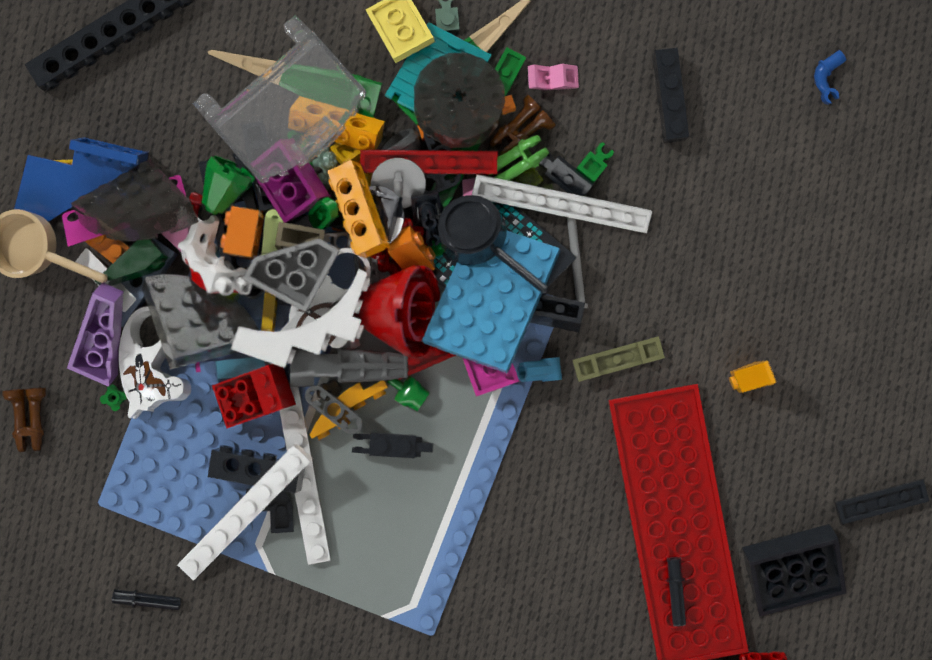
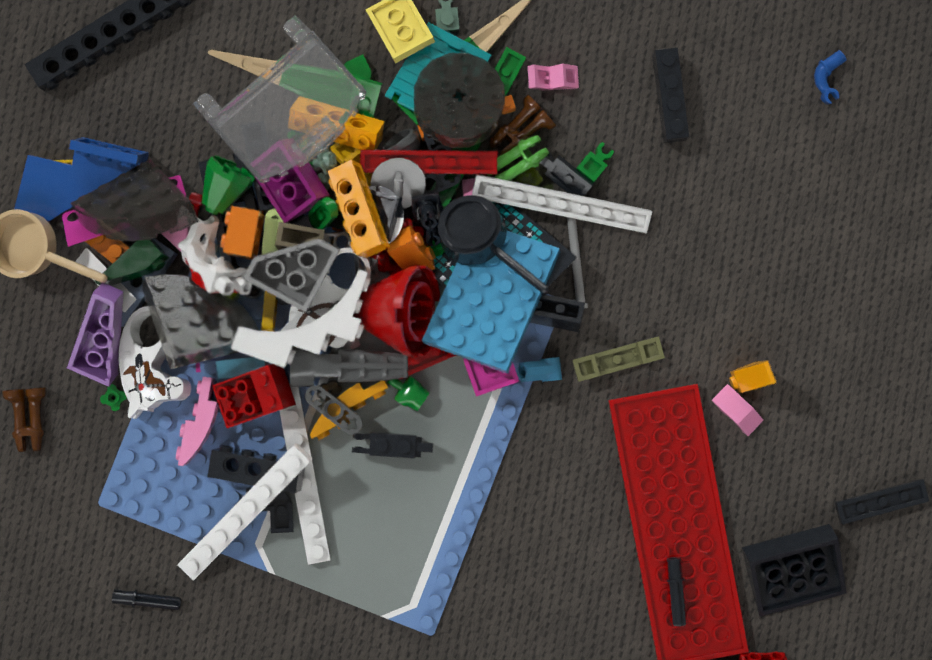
none -> bright pink slope [176,377,219,466]
none -> green tile [343,54,372,79]
none -> bright pink slope [712,384,763,436]

